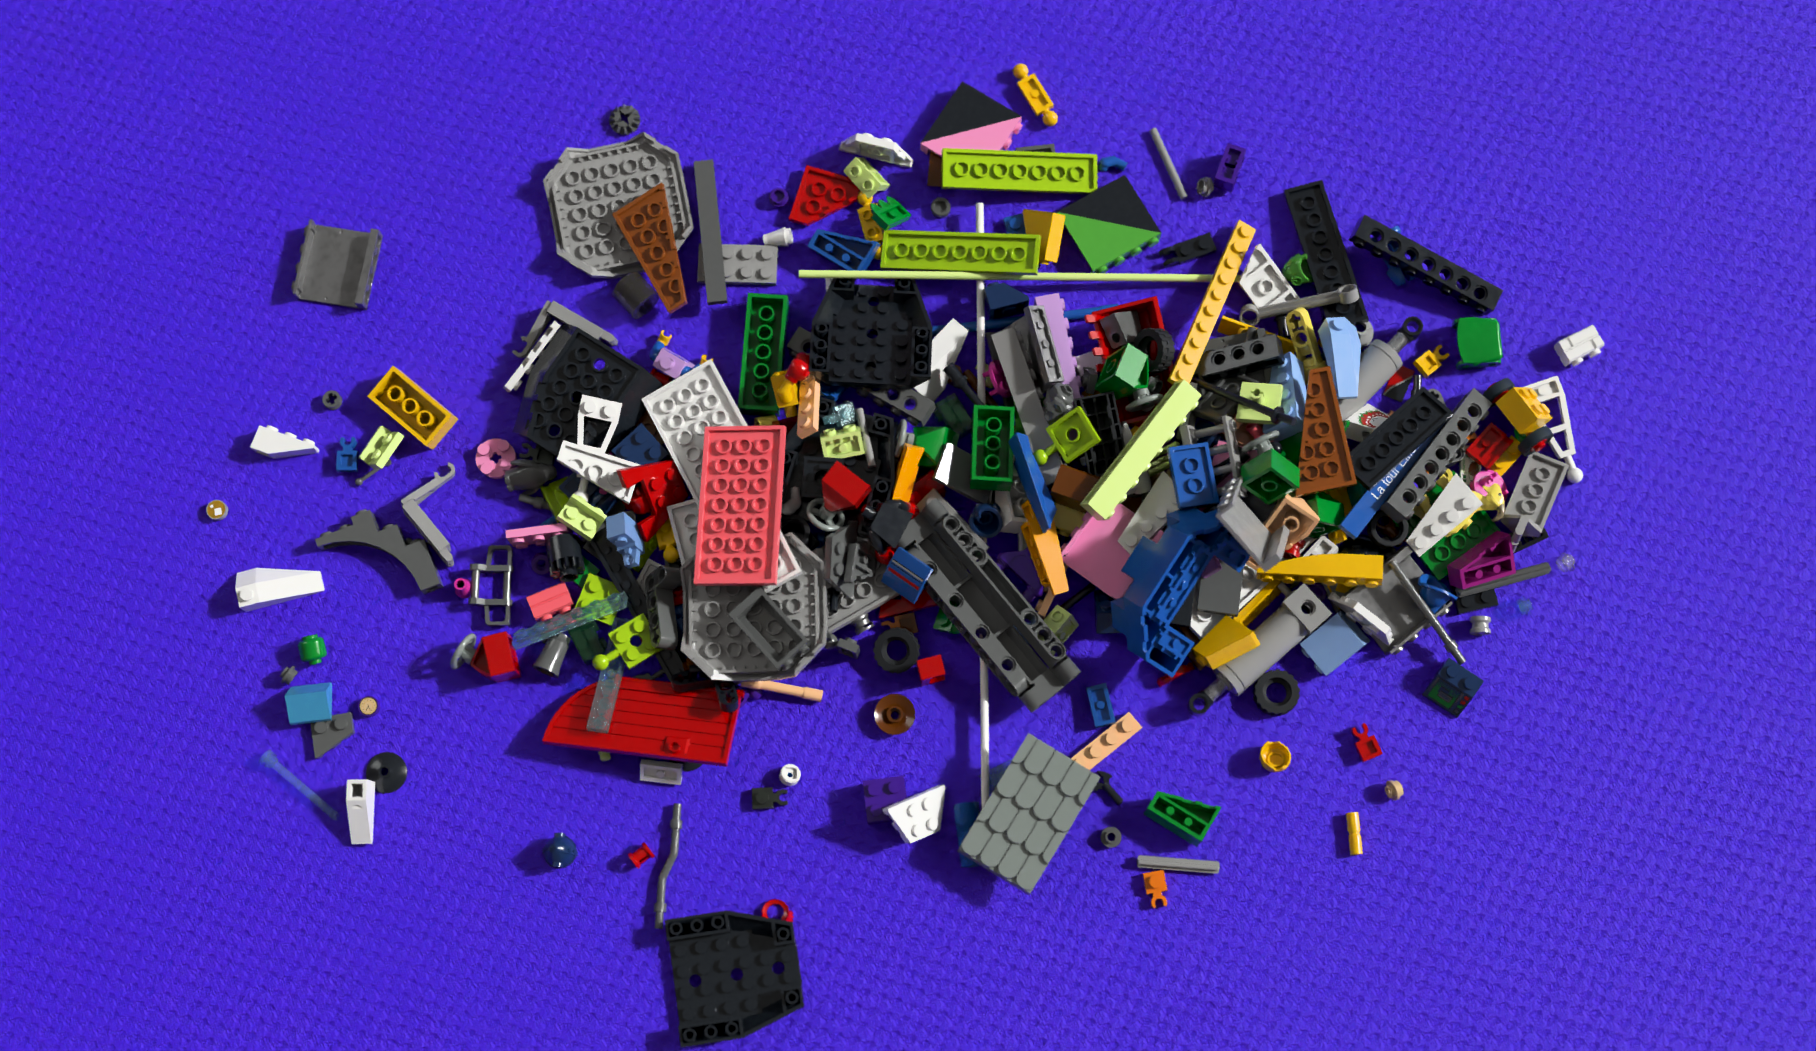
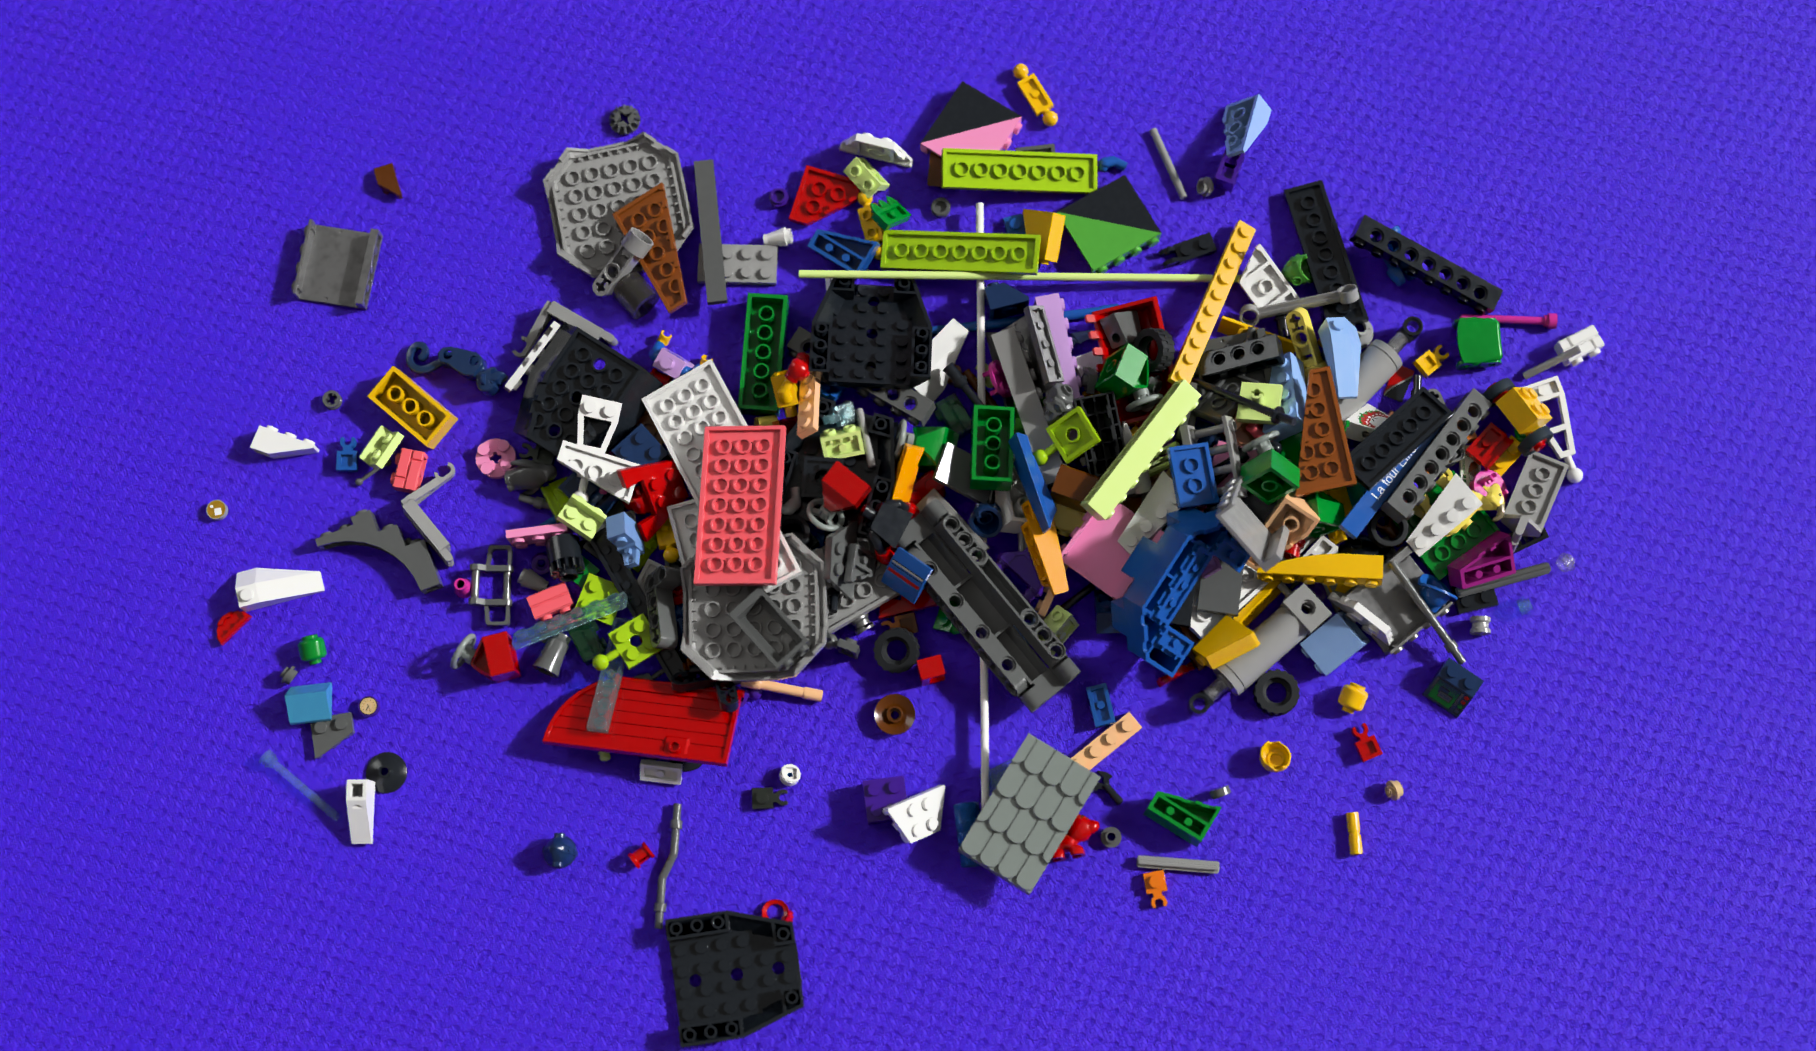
none -> red tile [217,611,252,646]
none -> reddish brown slope [374,163,403,199]
none -> coral brick [390,448,428,493]
none -> dark blue animal [406,341,508,396]
none -> light grey cone [517,568,549,592]
none -> light grey beam [592,227,654,296]
none -> red animal [1052,814,1100,862]
none -> medium blue bar [1070,330,1092,346]
none -> dark grey tile [1209,785,1231,799]
none -> light blue wedge [1223,94,1271,158]
none -> yellow head [1338,682,1368,714]
none -> dark pink piece [1459,313,1558,329]
none -> light grey bar [1523,345,1581,380]

